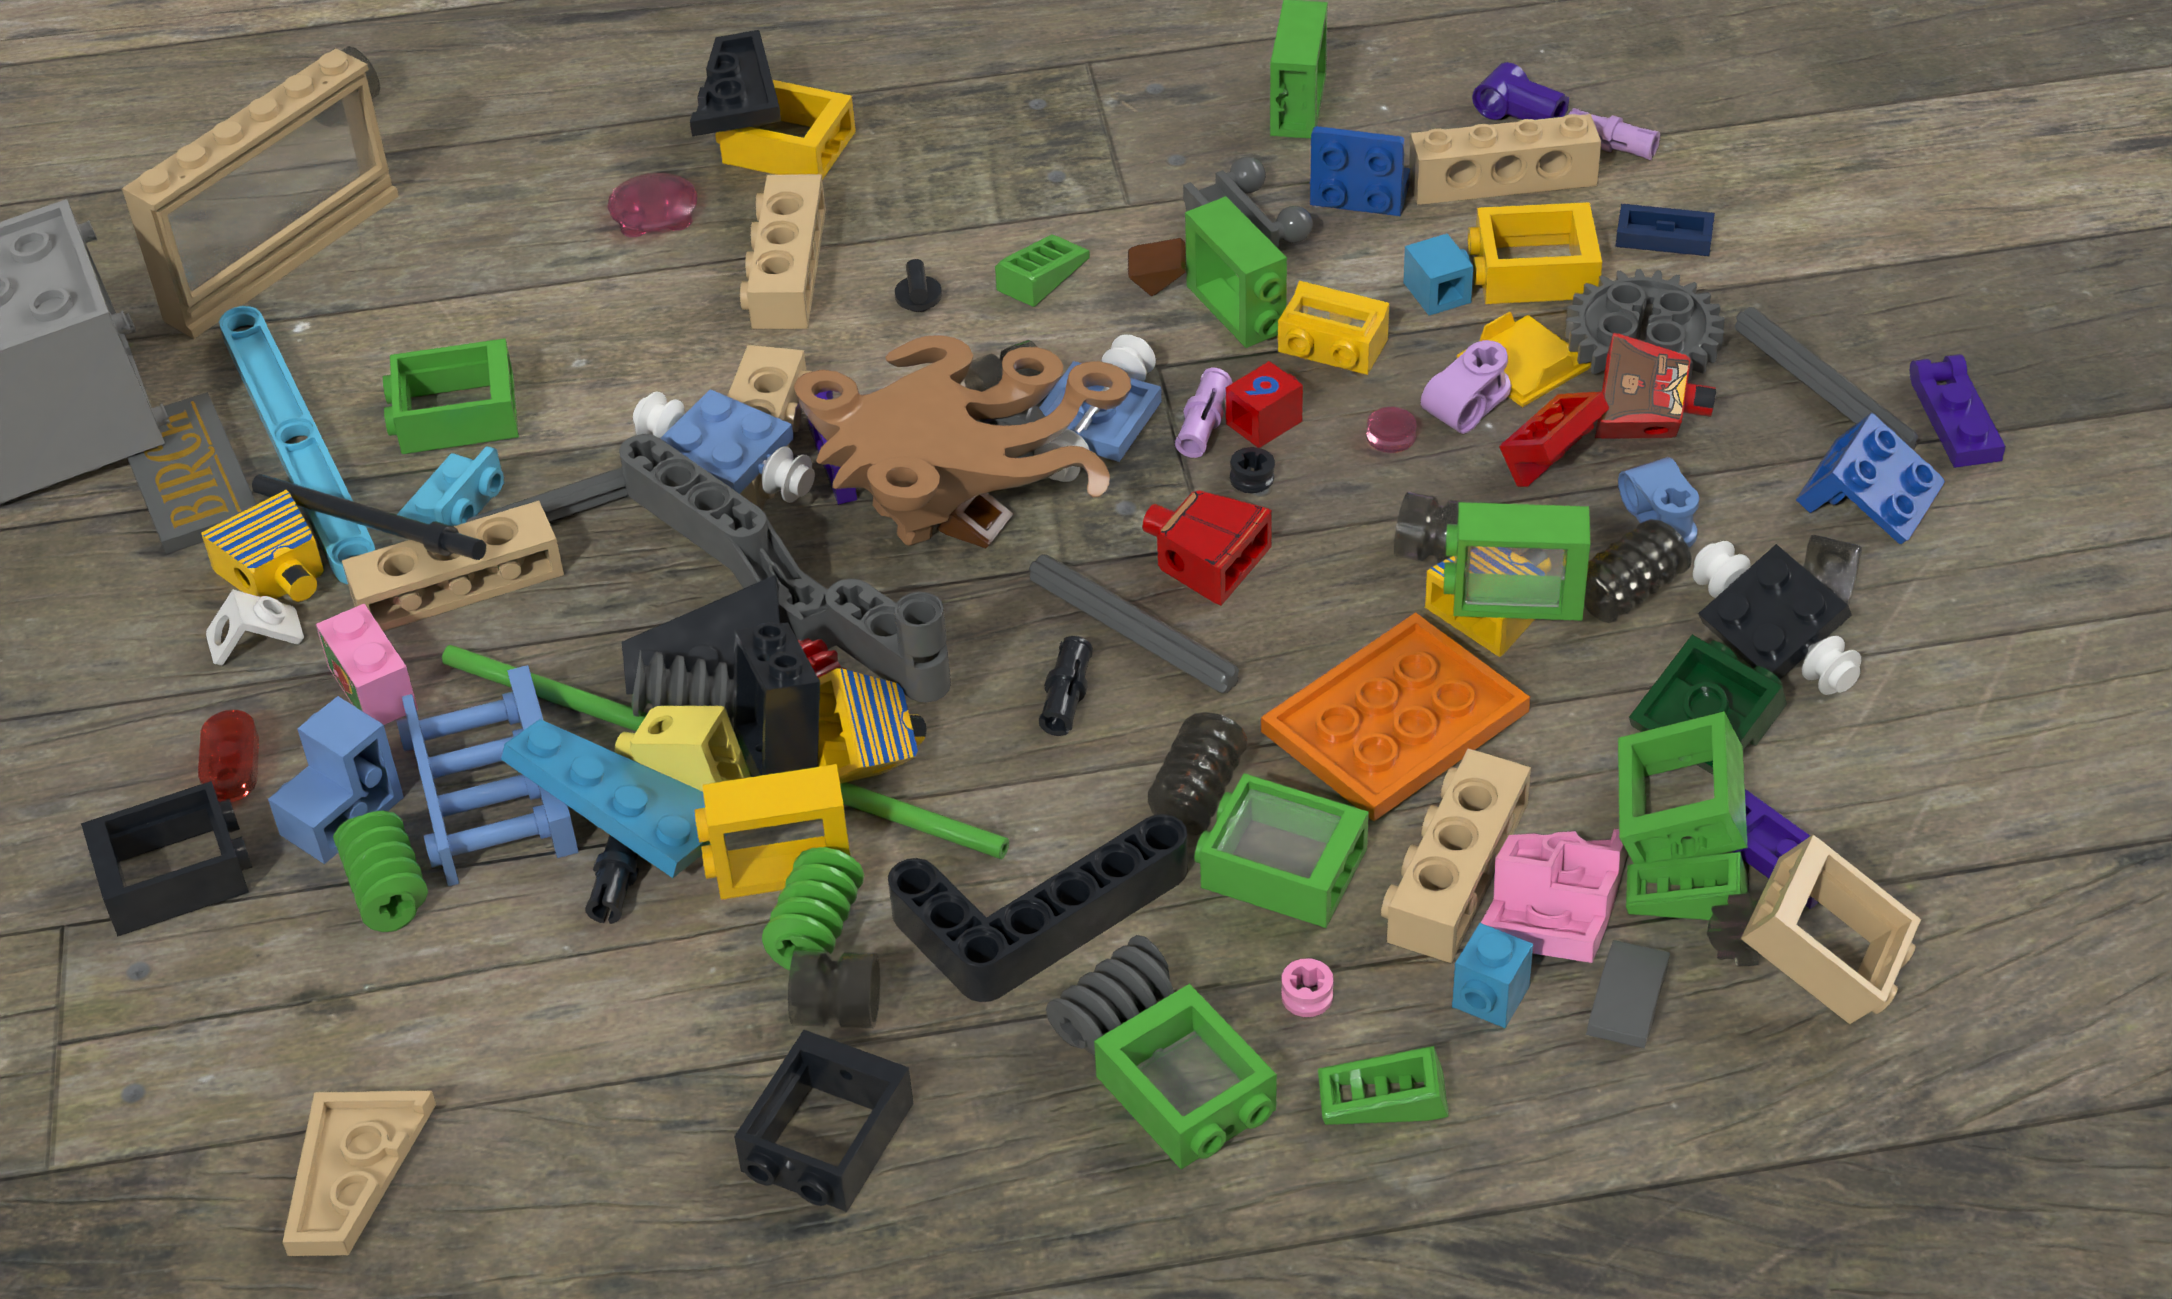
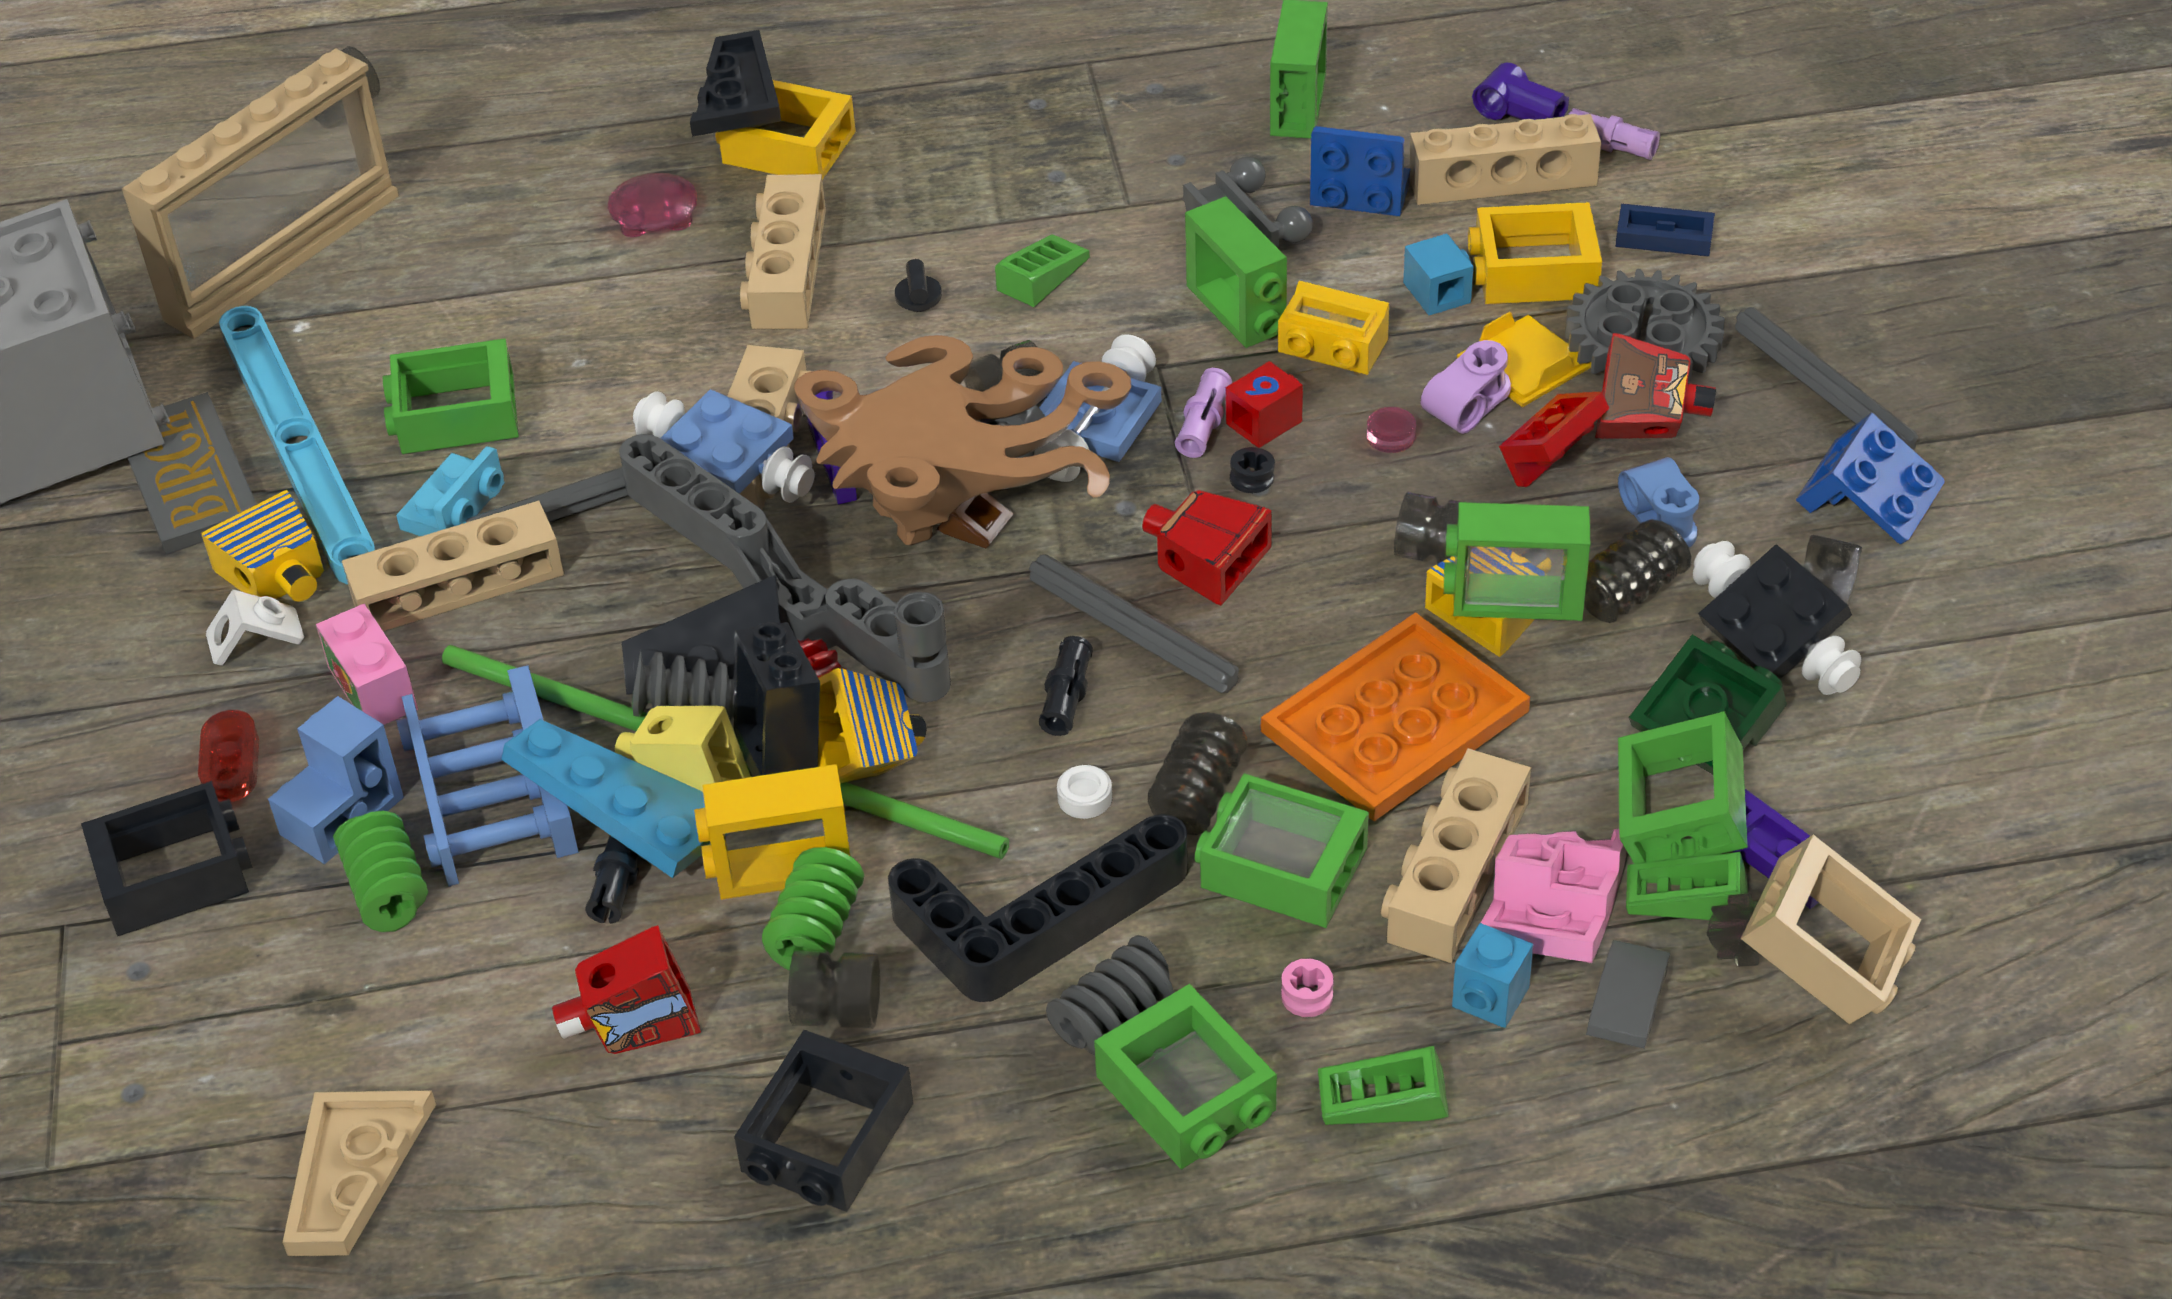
black bar [252,474,486,560] -> none
reddish brown slope [1128,238,1186,297] -> none
dark purple plate [1909,354,2006,468] -> none
none -> red torso [552,925,701,1054]
none -> white tile [1057,765,1112,819]

